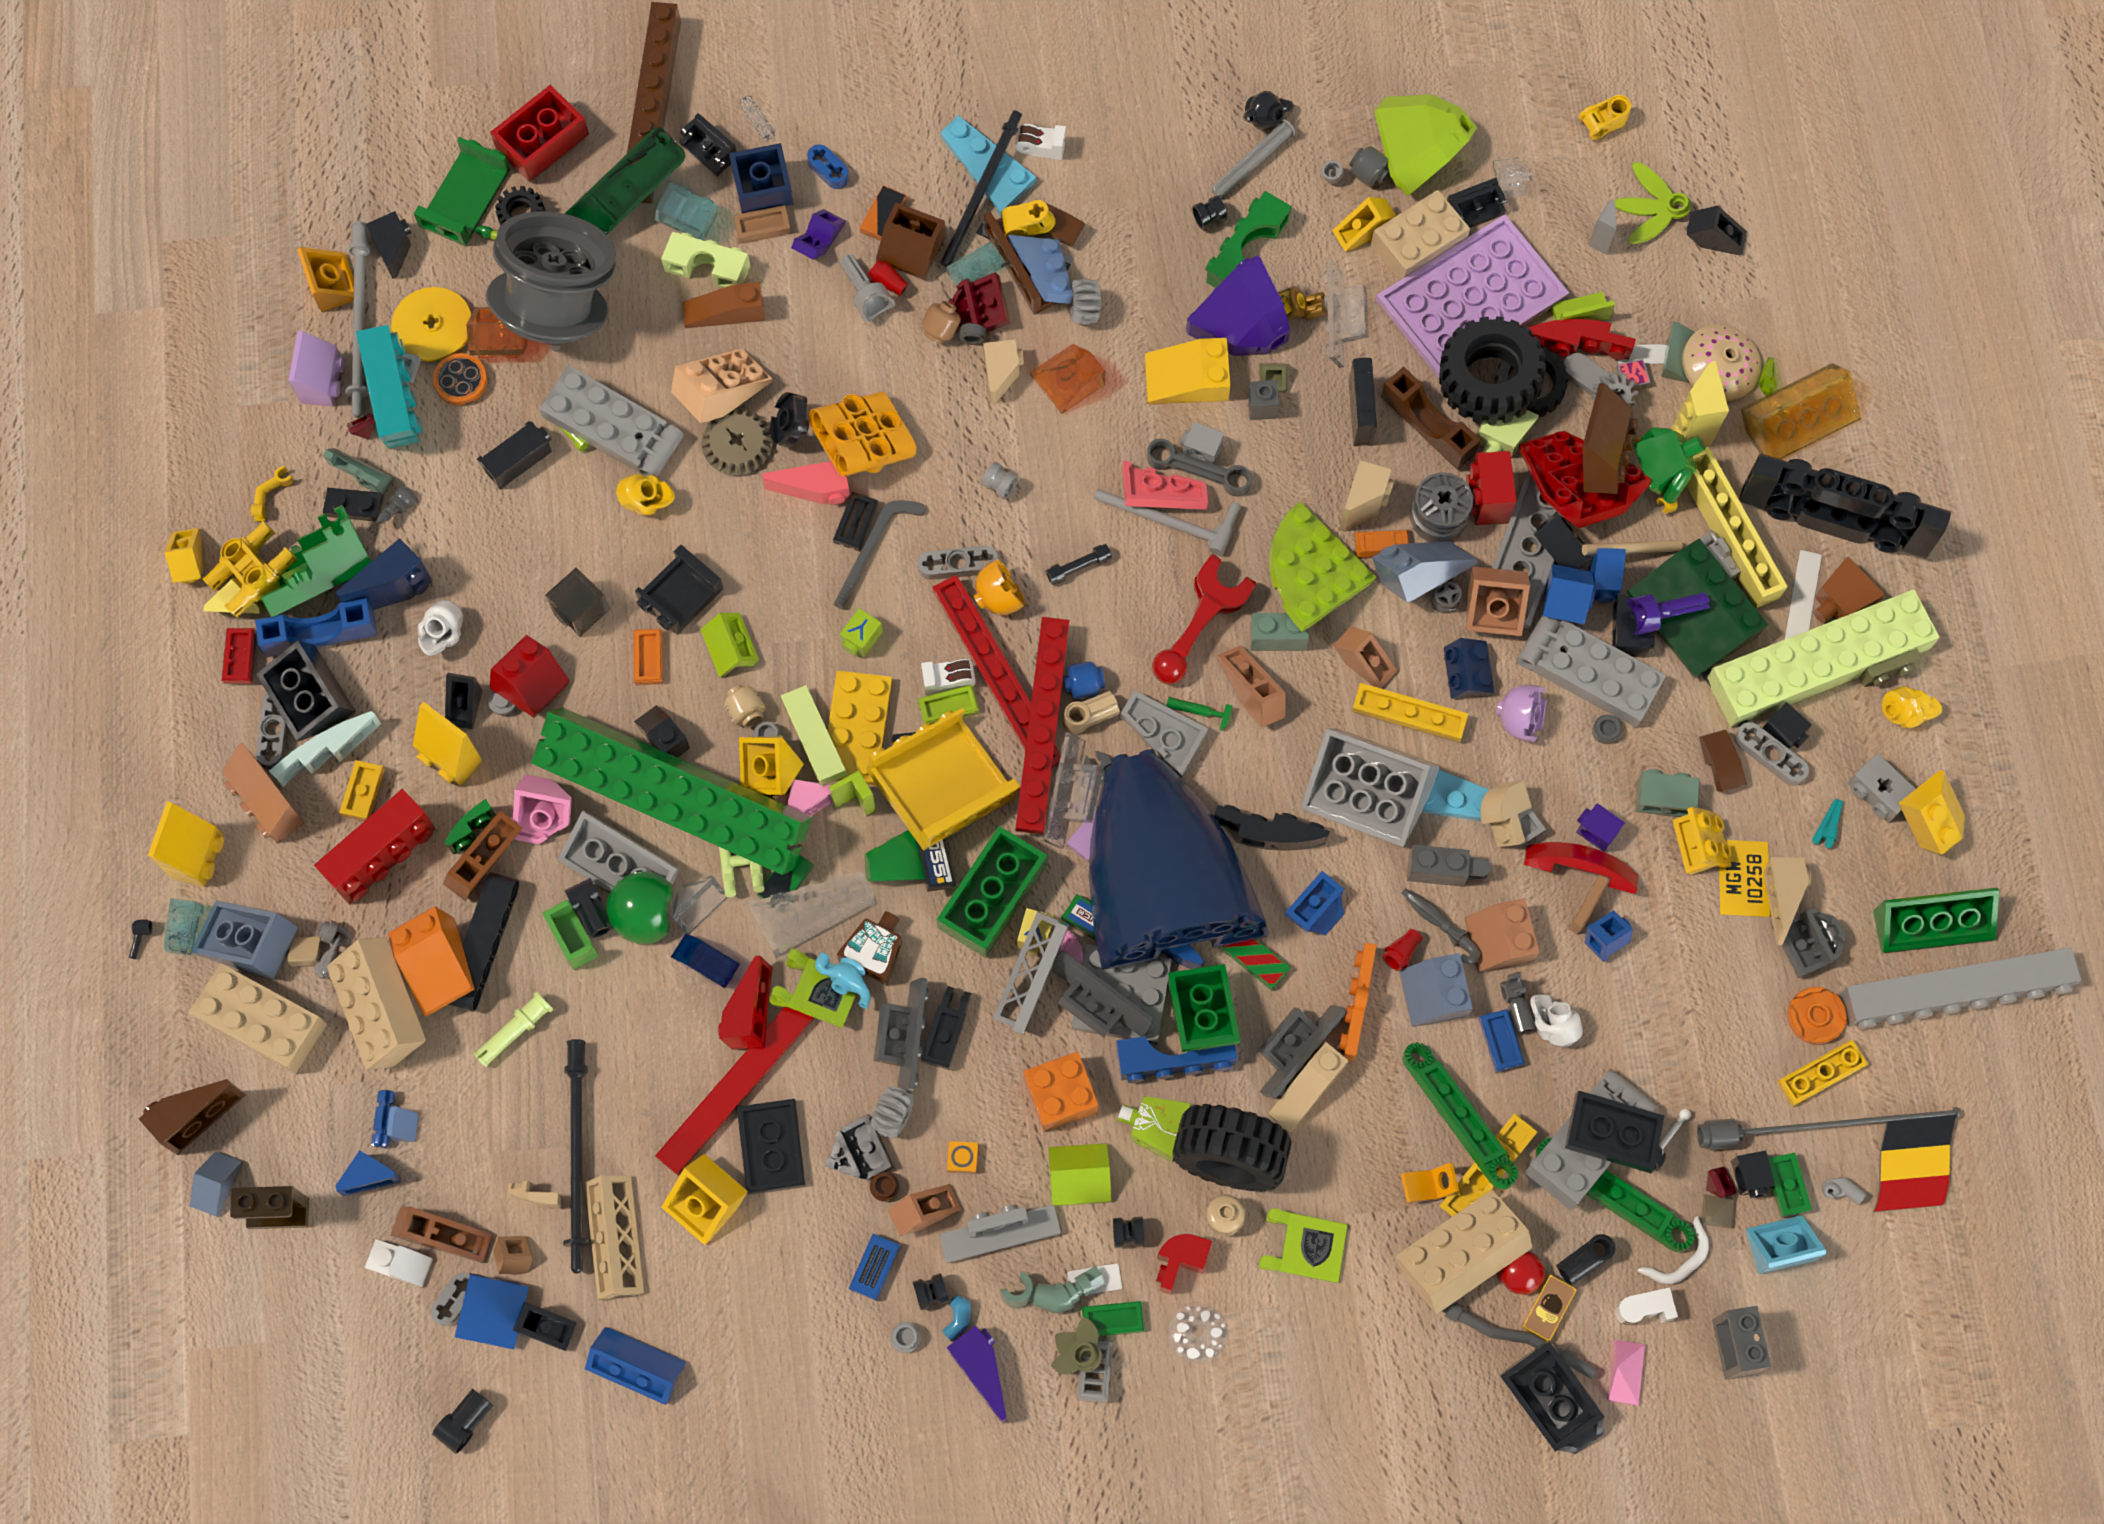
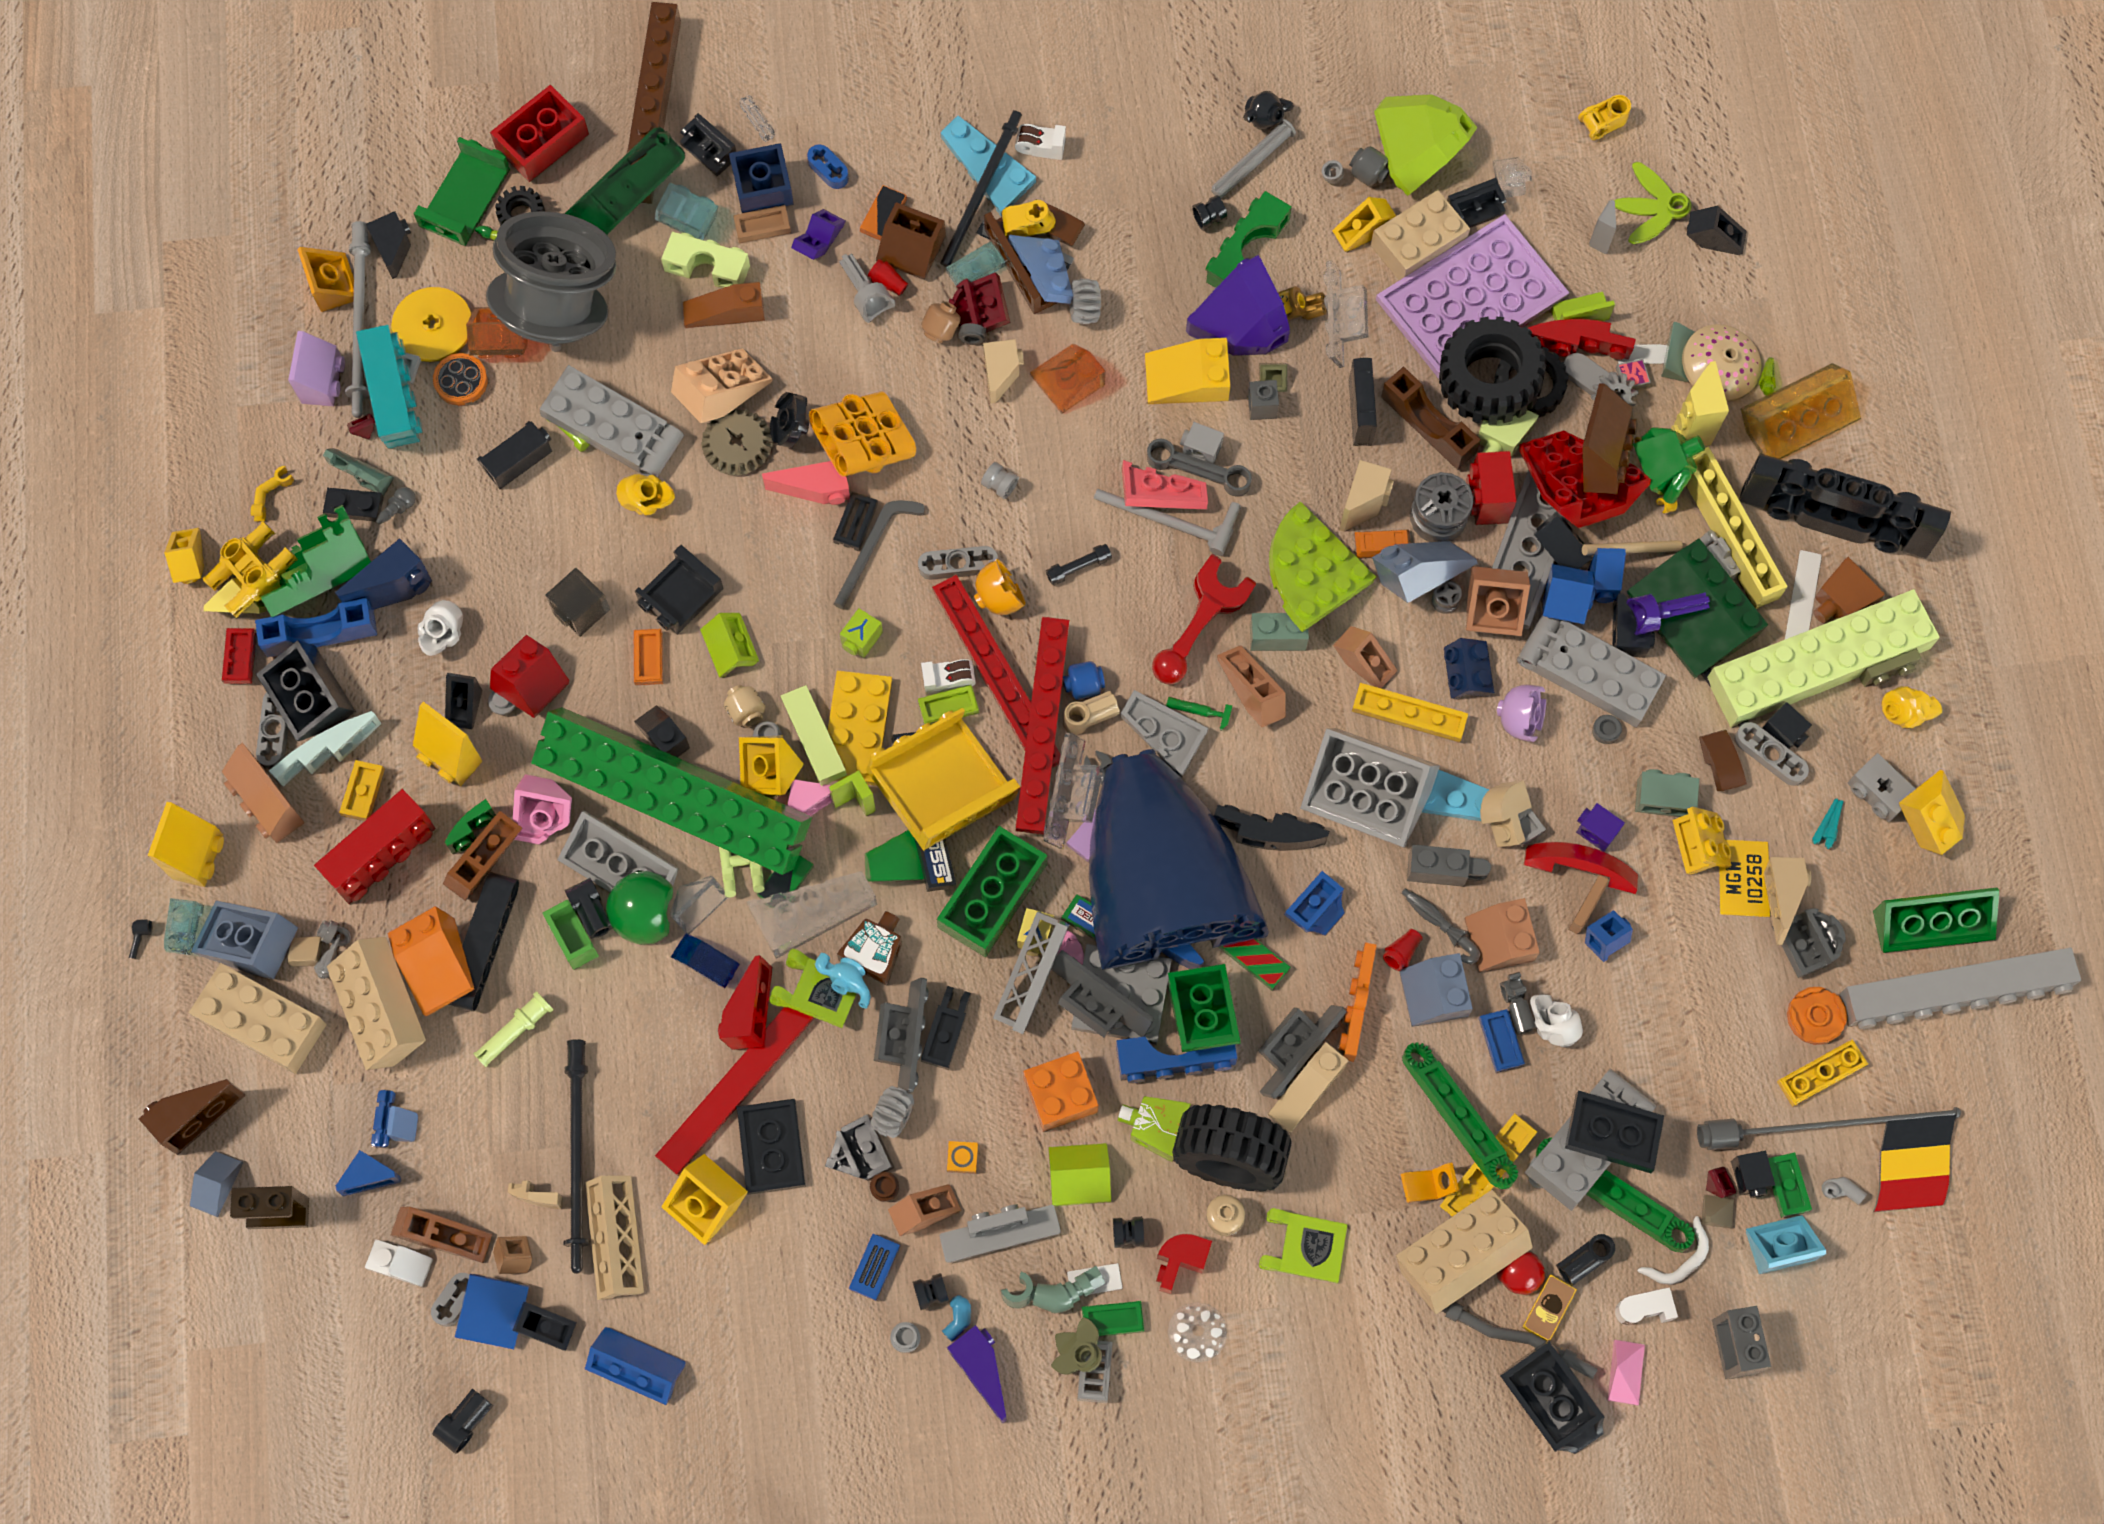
white hinge [1655,1109,1691,1171] -> none

